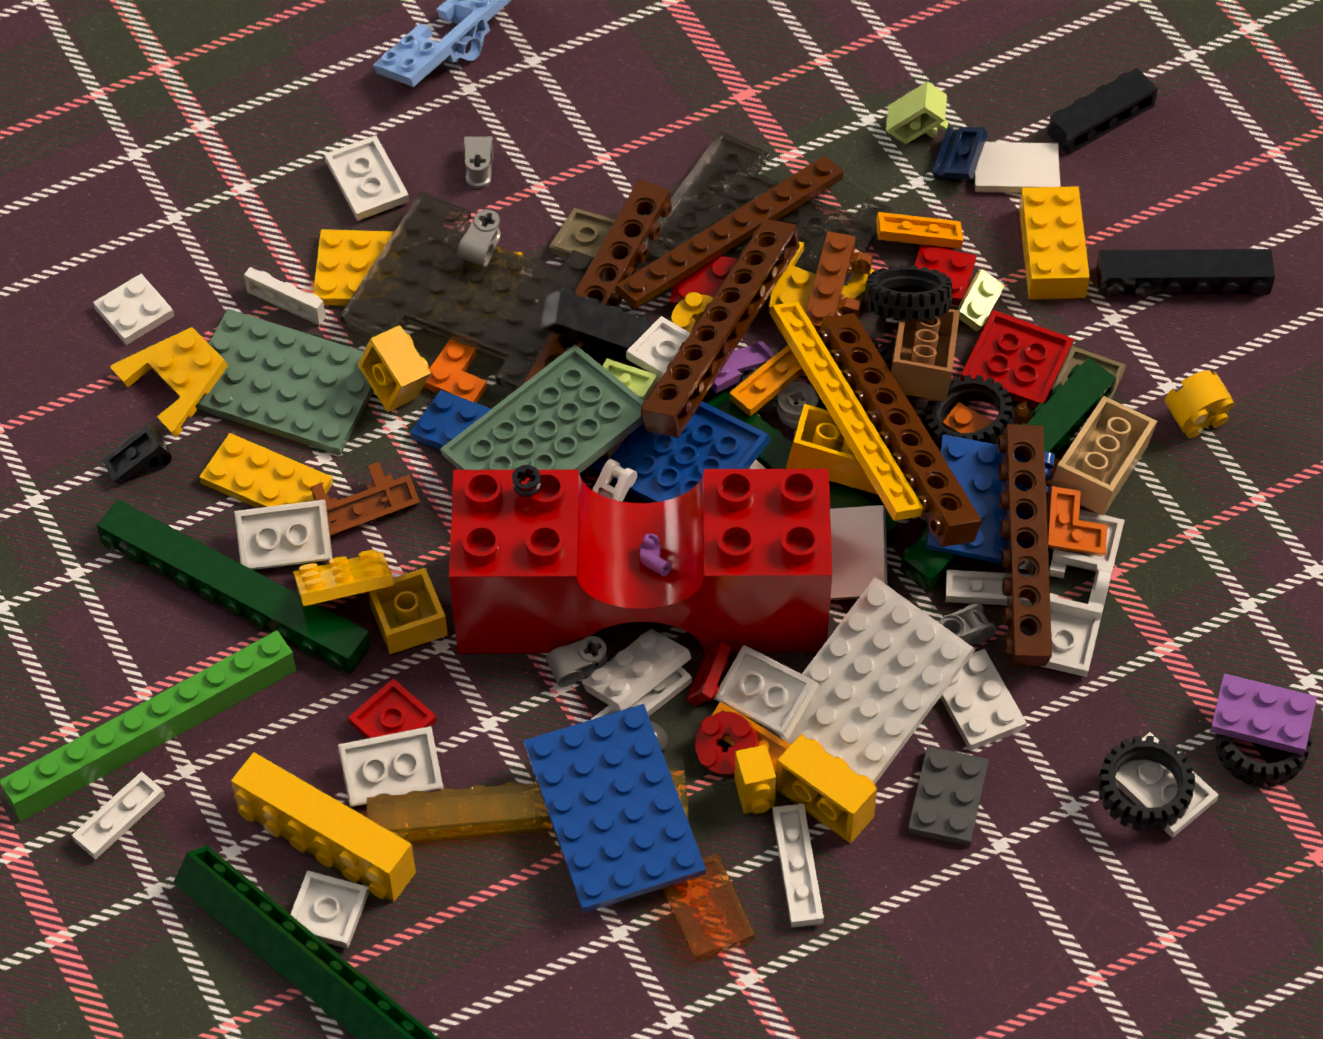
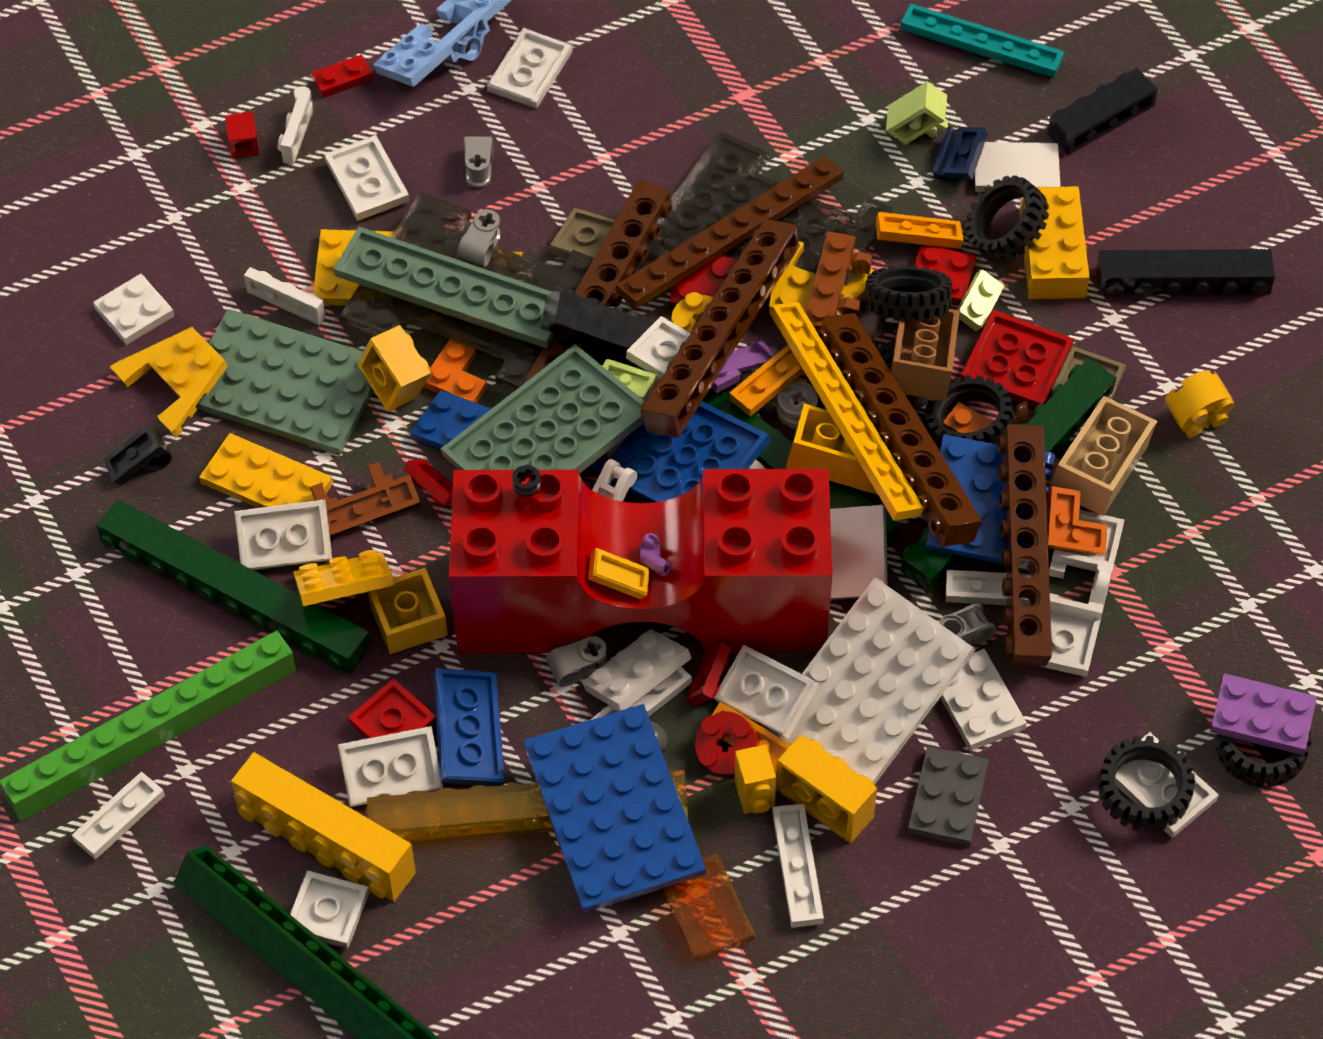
none -> red brick [225,111,260,159]
none -> white plate [278,86,313,165]
none -> red plate [311,54,373,98]
none -> sand green plate [334,227,554,349]
none -> red plate [403,460,453,506]
none -> blue tile [434,668,505,787]
none -> white tile [487,28,573,109]
none -> yellow tile [588,548,649,600]
none -> teal plate [900,3,1065,78]
none -> black tyre [965,175,1049,262]

